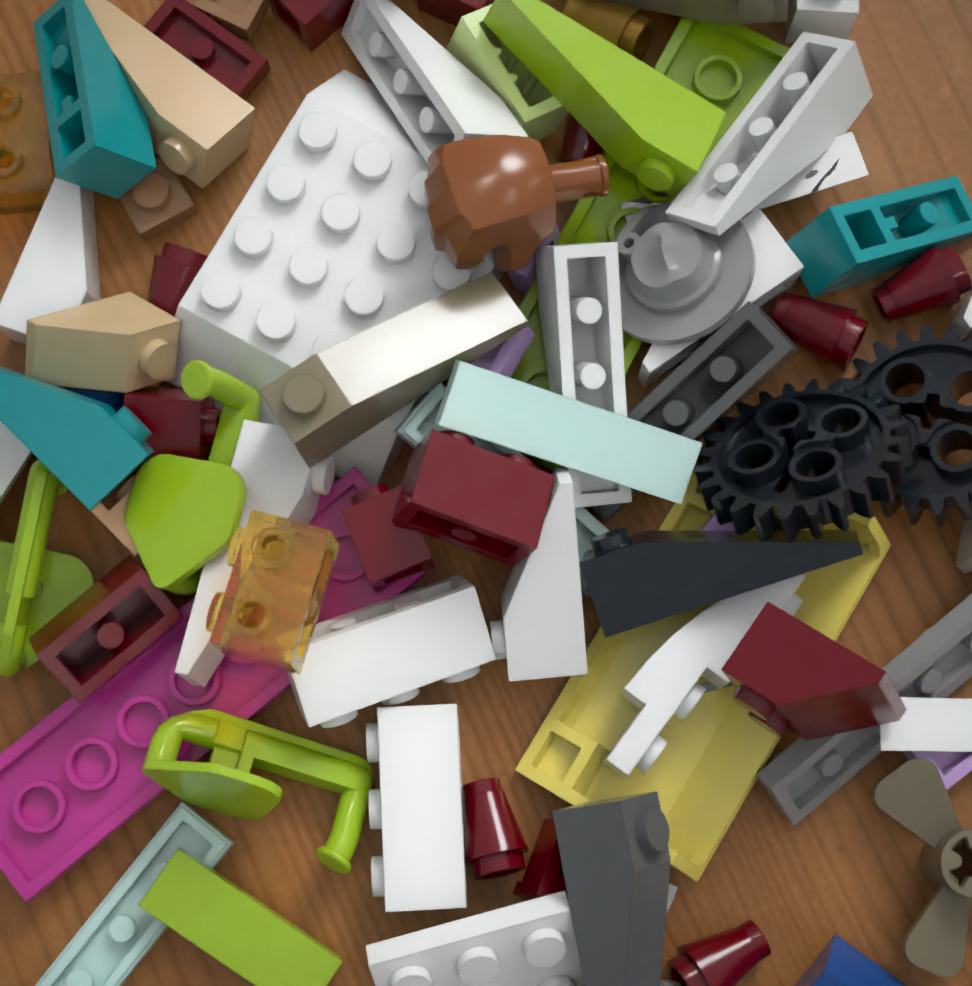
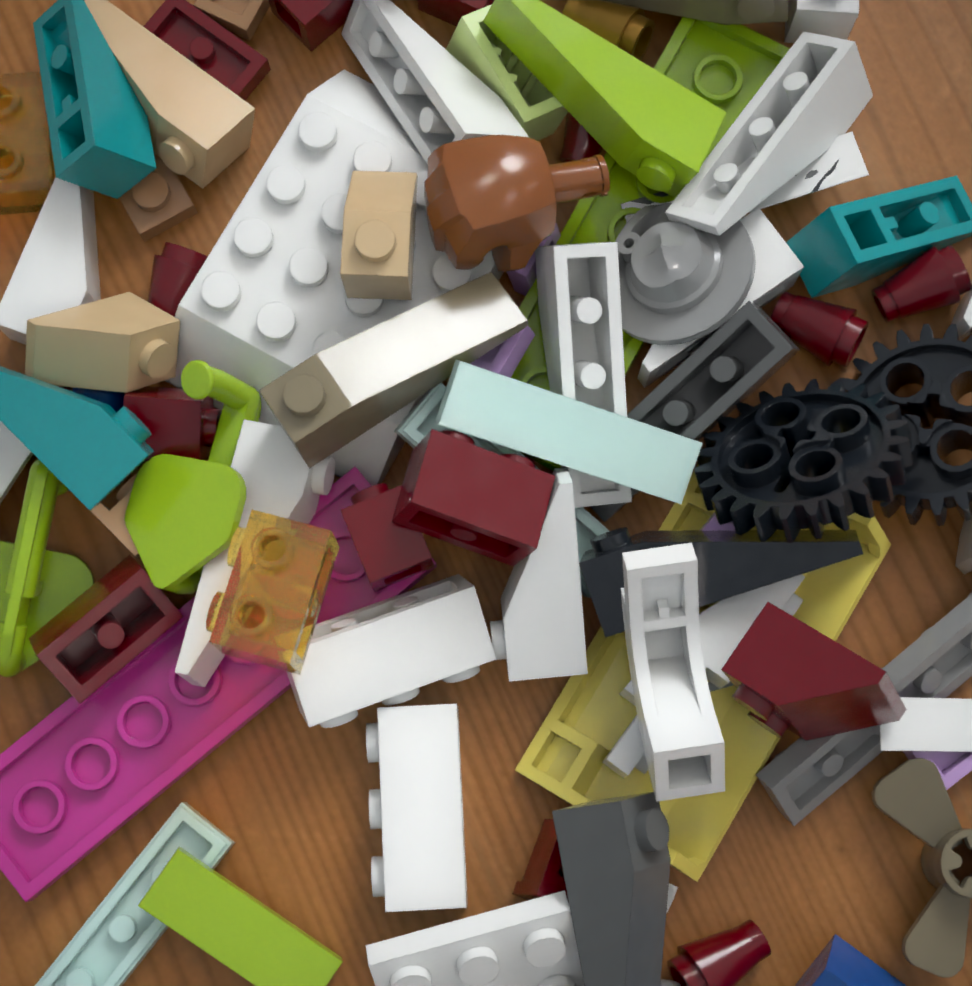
lime piece [141,709,373,874] -> none
dark red cone [461,778,529,880] -> none
none -> tan slope [340,171,418,300]
none -> white arch [621,542,725,802]

